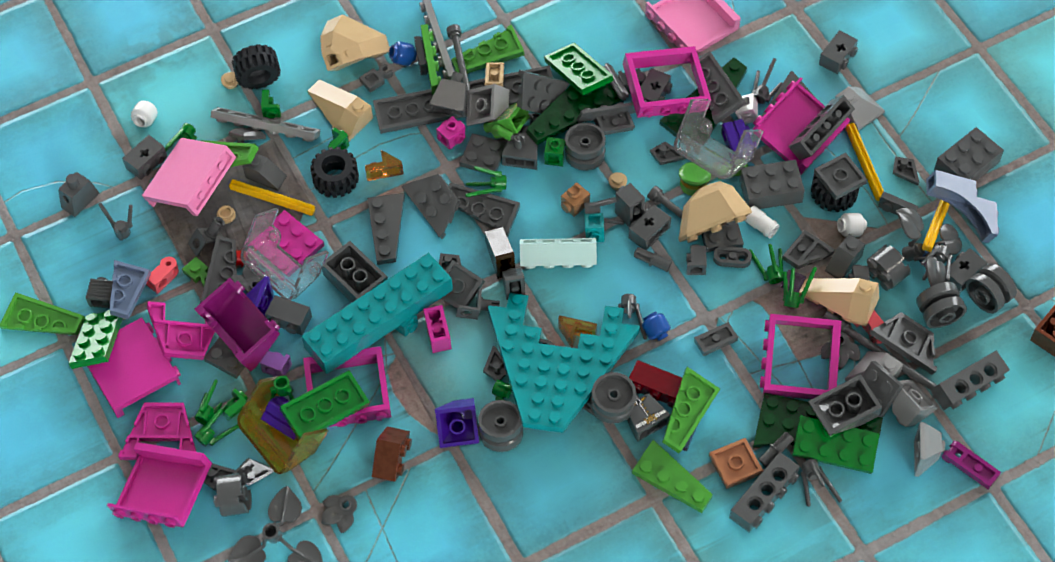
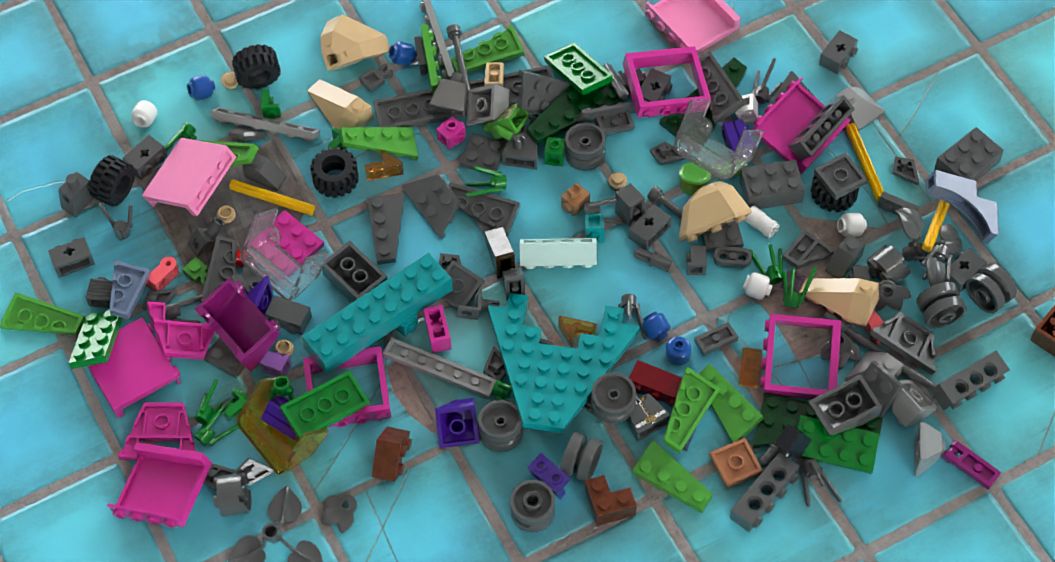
none -> dark grey brick [48,237,95,278]
none -> black tyre [88,155,135,207]
none -> dark grey piece [142,289,177,311]
none -> dark grey plant [165,295,203,323]
none -> blue head [187,75,215,100]
none -> tan plate [275,340,294,357]
none -> bright green wing [340,127,419,161]
none -> light grey plate [383,337,497,399]
none -> dark grey wheel [510,480,555,532]
none -> dark purple bracket [527,453,570,499]
none -> dark grey wheel [560,431,603,482]
none -> copper brick [585,475,637,526]
none -> blue head [666,337,691,366]
none -> bright green wing [699,363,764,442]
none -> clear orange slope [738,347,762,388]
none -> white head [743,272,773,300]
none -> black brick [775,423,812,460]
none -> dark grey plate [875,280,911,311]

